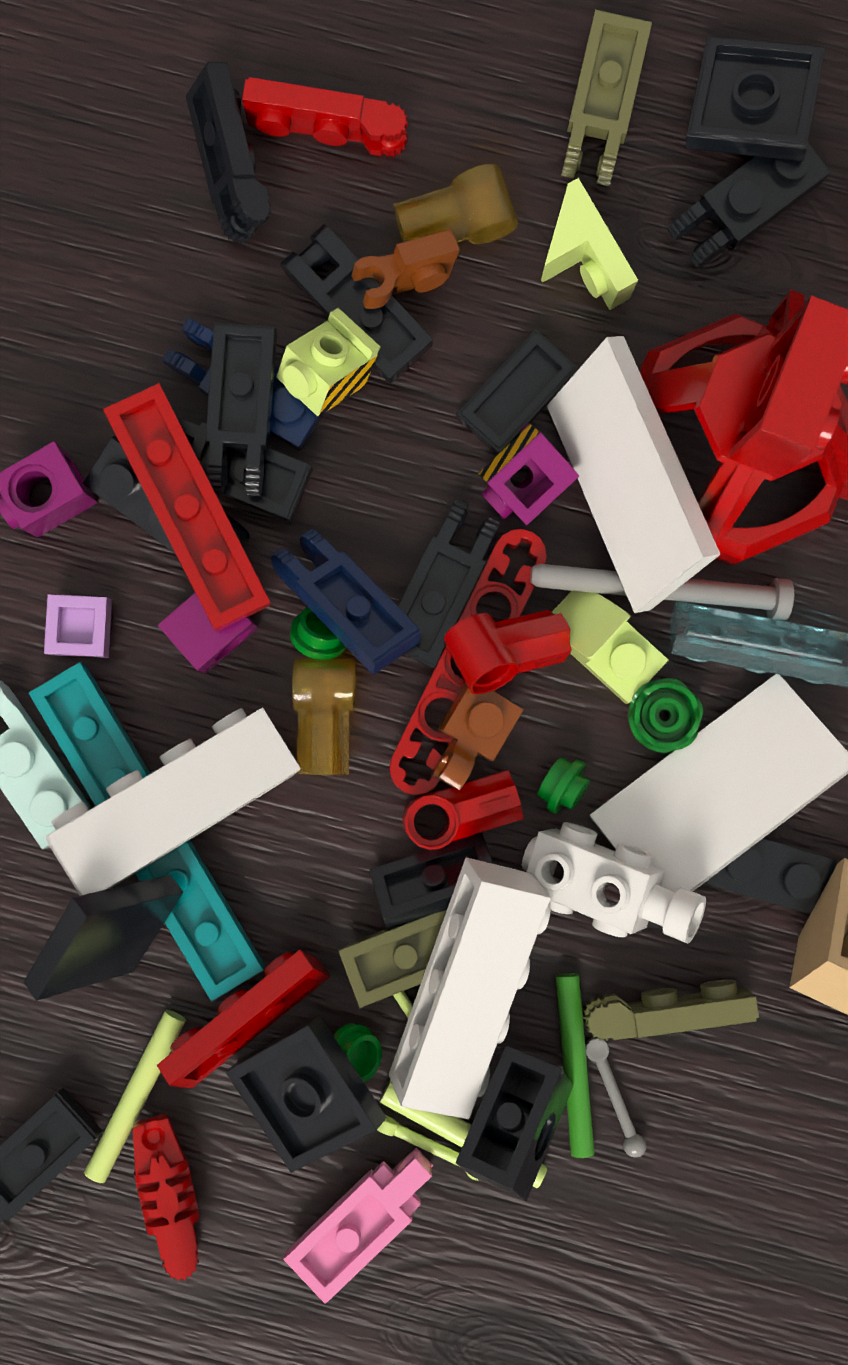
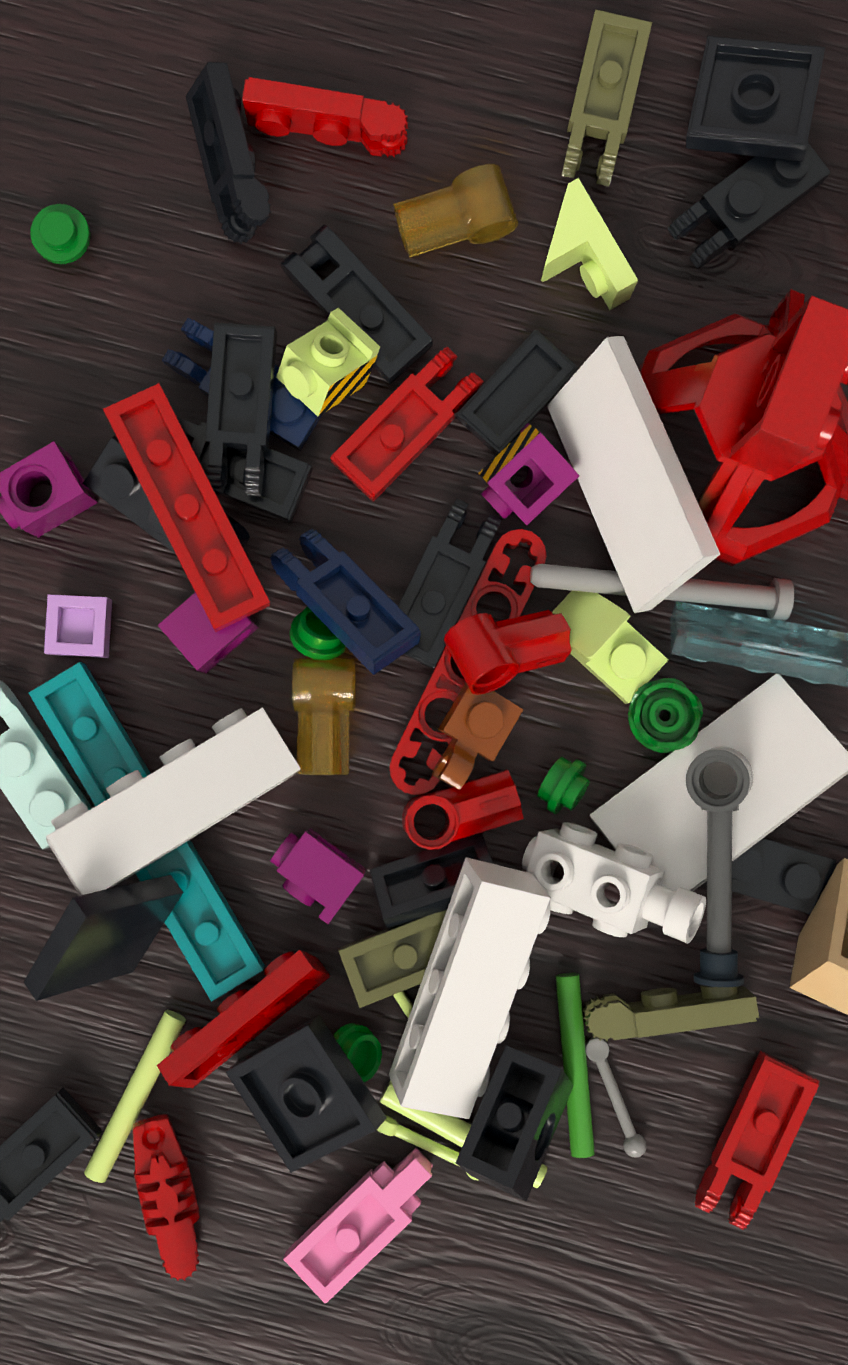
dark orange plate [351,229,460,309] -> none
none -> green plate [30,204,91,264]
none -> magenta brick [270,828,367,924]
none -> red hinge [330,347,484,502]
none -> dark grey piece [686,747,753,987]
none -> red hinge [694,1051,820,1230]

